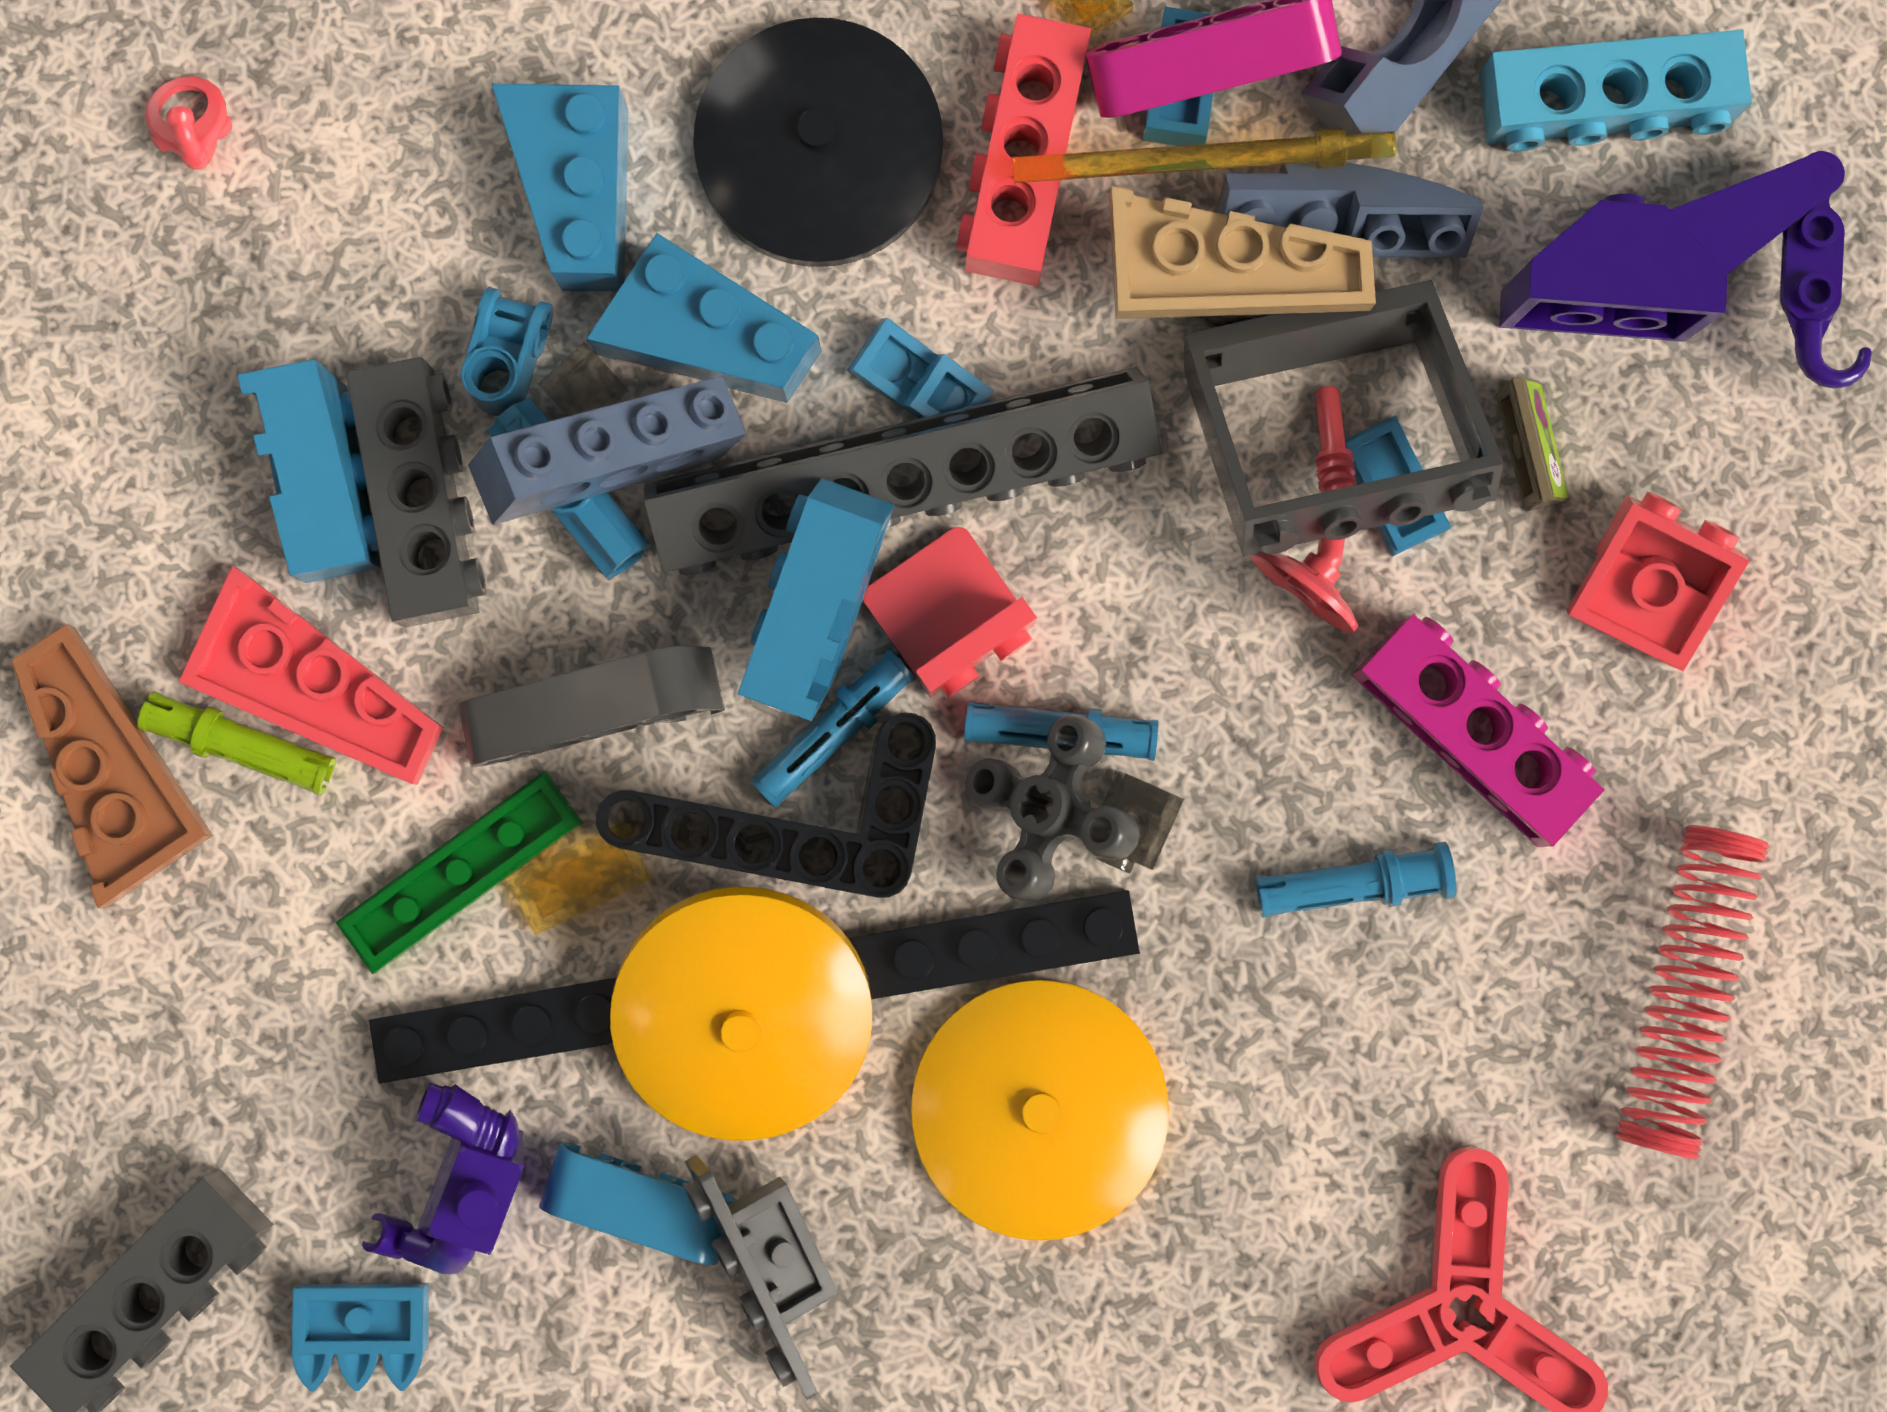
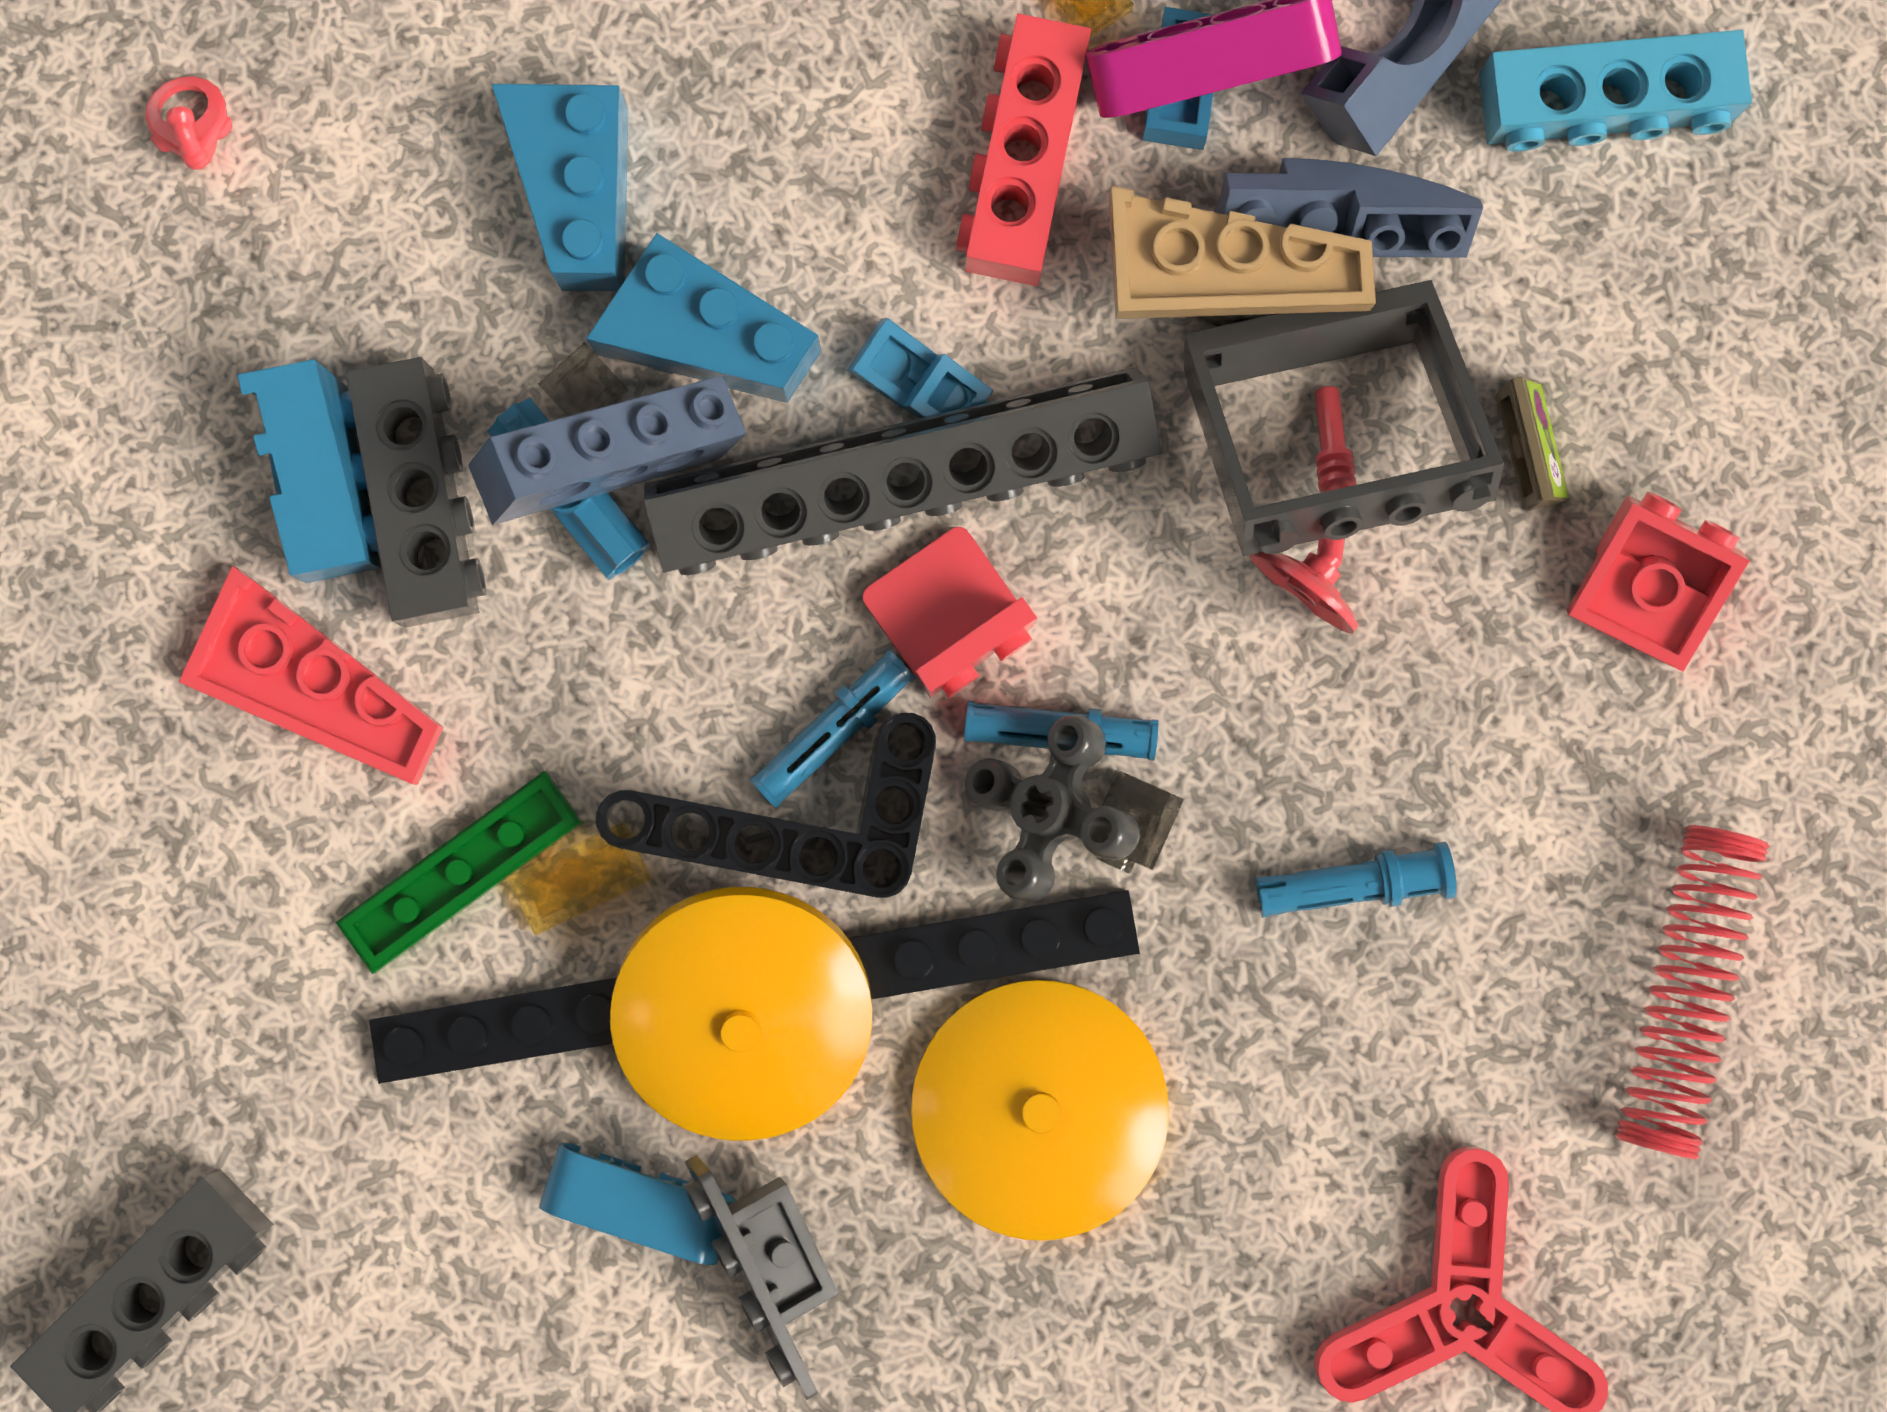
nougat wing [11,624,213,908] -> none
lime pin [137,691,336,796] -> none
dark azure plate [292,1283,429,1391] -> none
dark purple torso [362,1082,524,1275] -> none
dark grey beam [458,645,725,767] -> none
dark azure piece [461,287,553,416] -> none
black dish [693,17,943,267] -> none
dark azure wedge [738,478,895,722] -> none
clear yellow bar [1012,128,1397,183] -> none
dark azure tile [1345,415,1452,557] -> none
dark pink brick [1351,614,1605,847] -> none
dark purple slope [1499,151,1872,389] -> none

